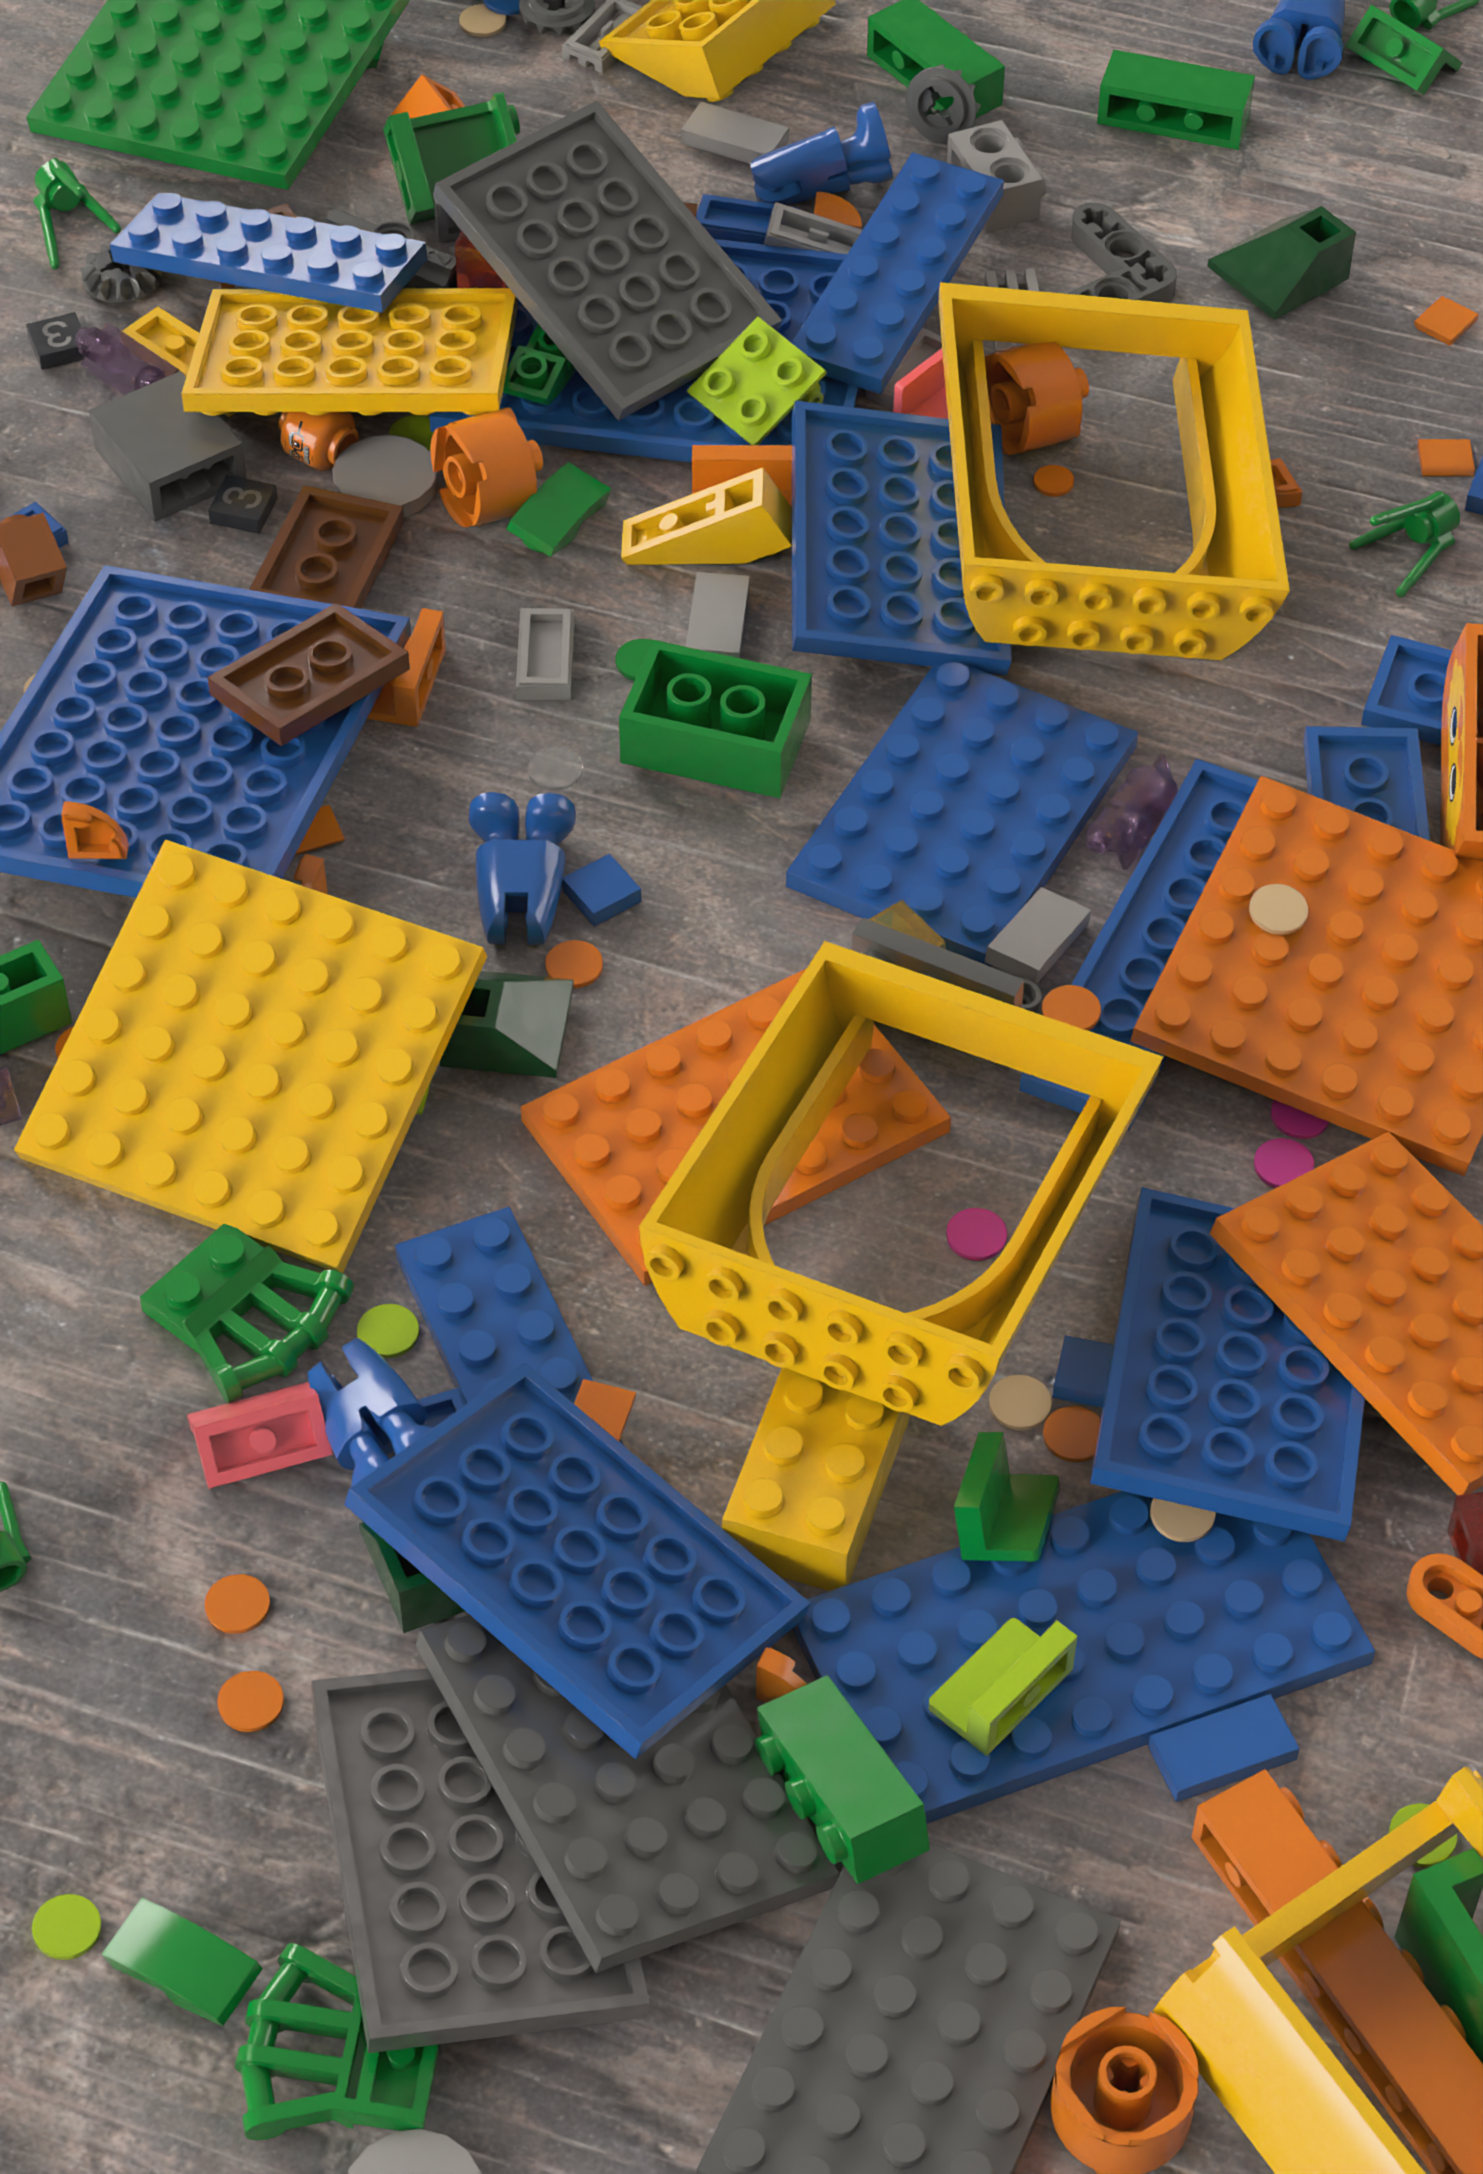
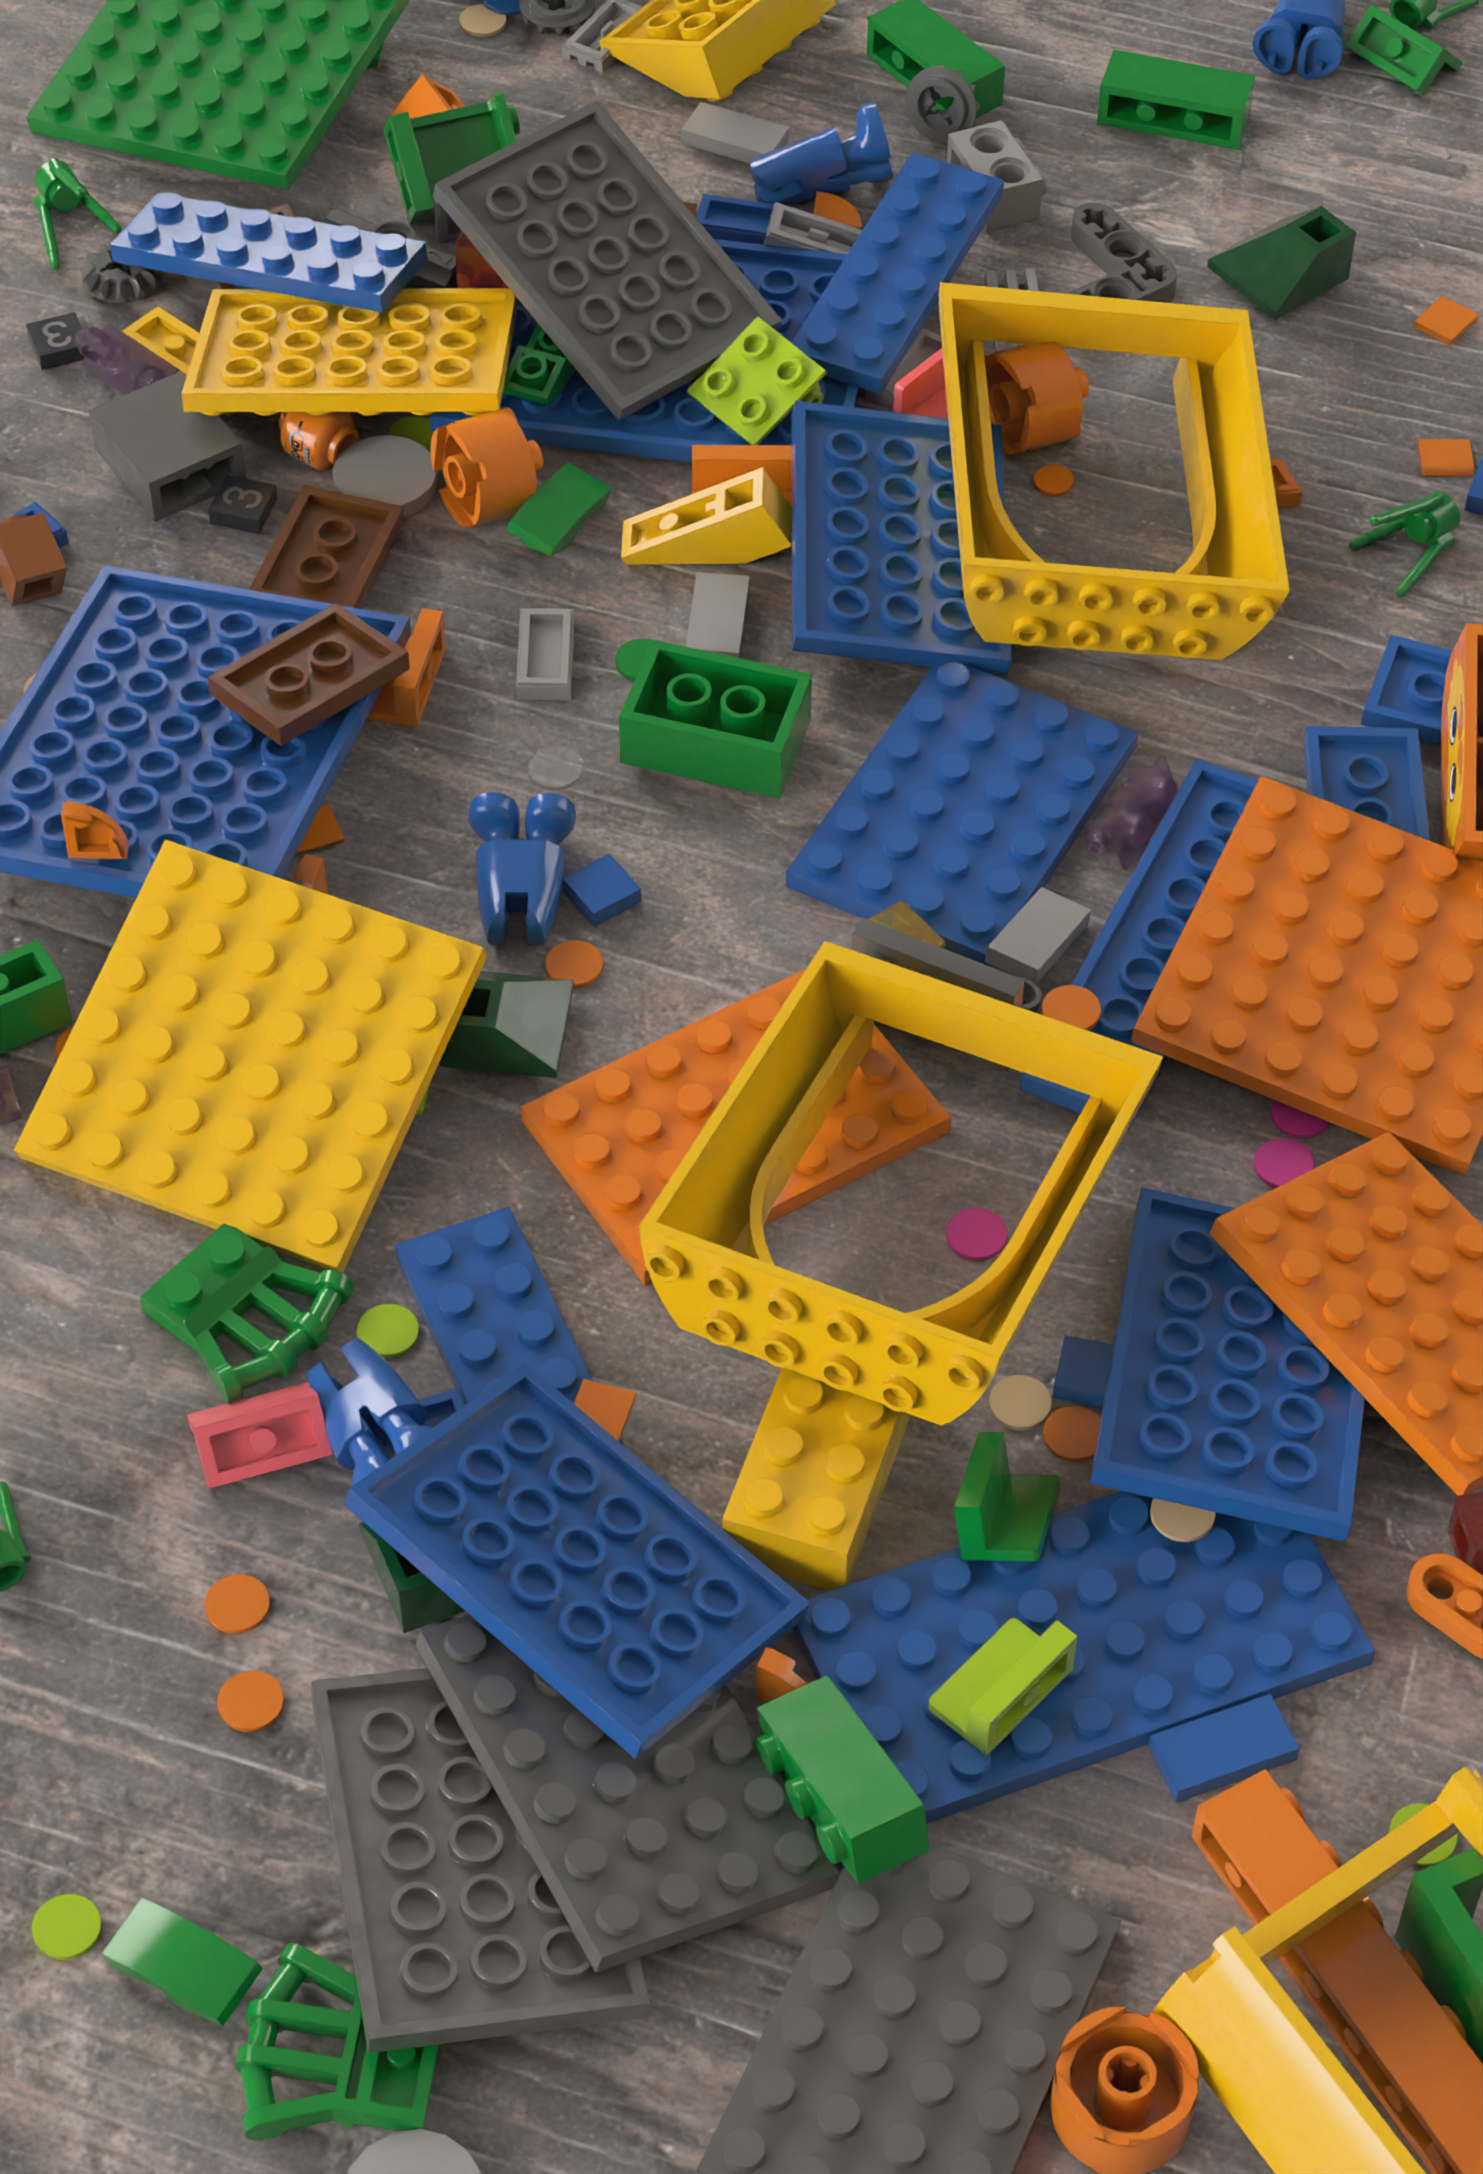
tan piece [1249,884,1308,935] -> none

